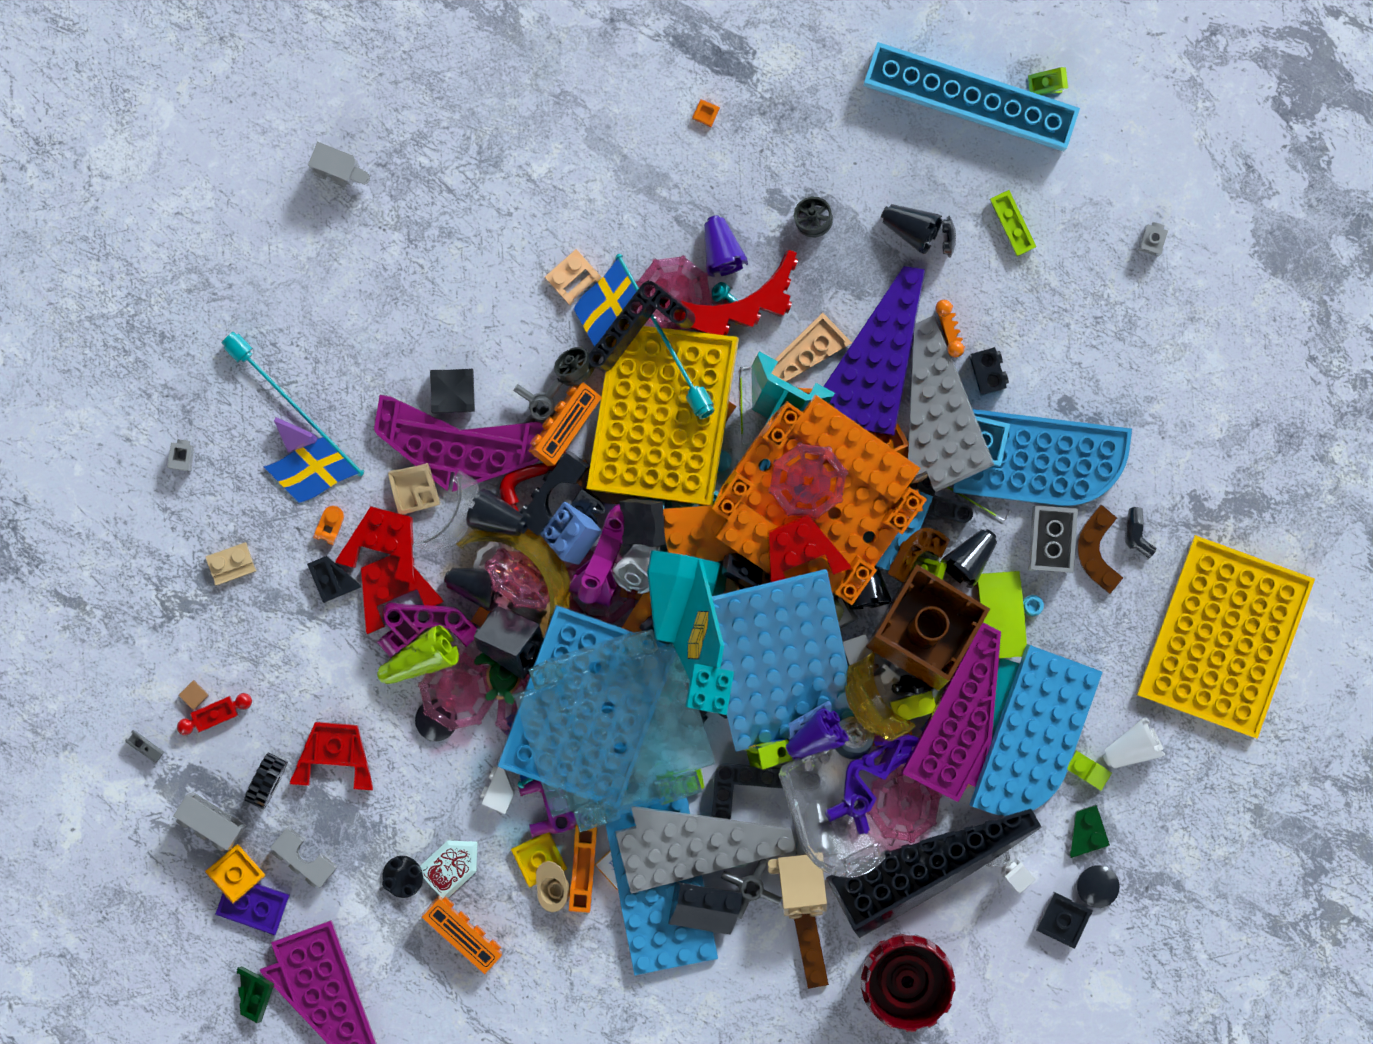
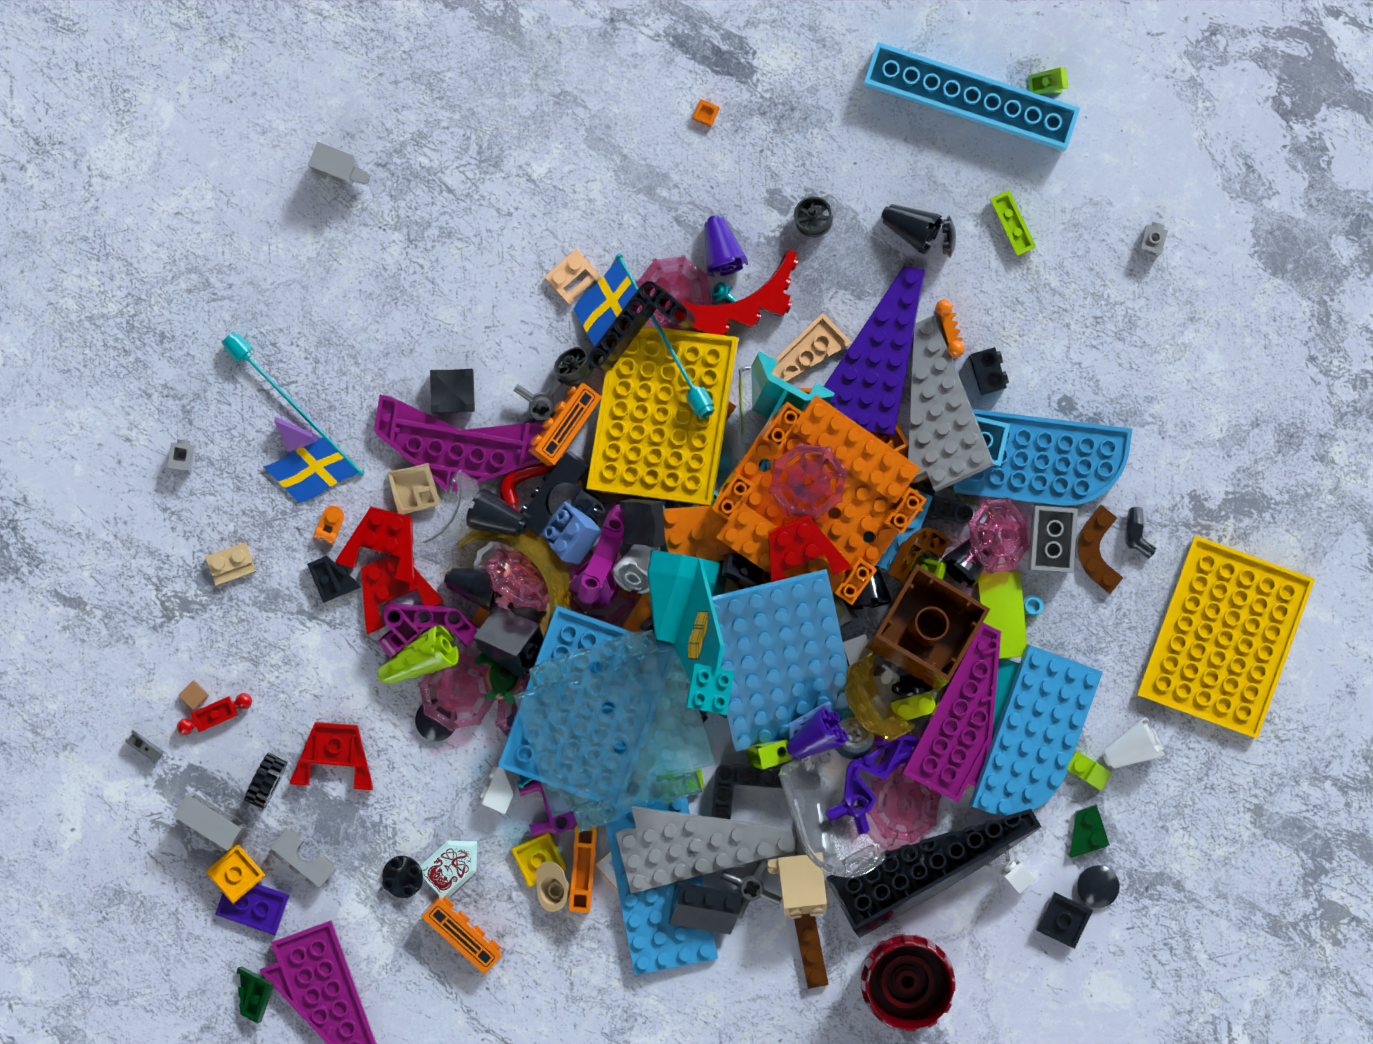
none -> clear pink plate [967,497,1030,574]

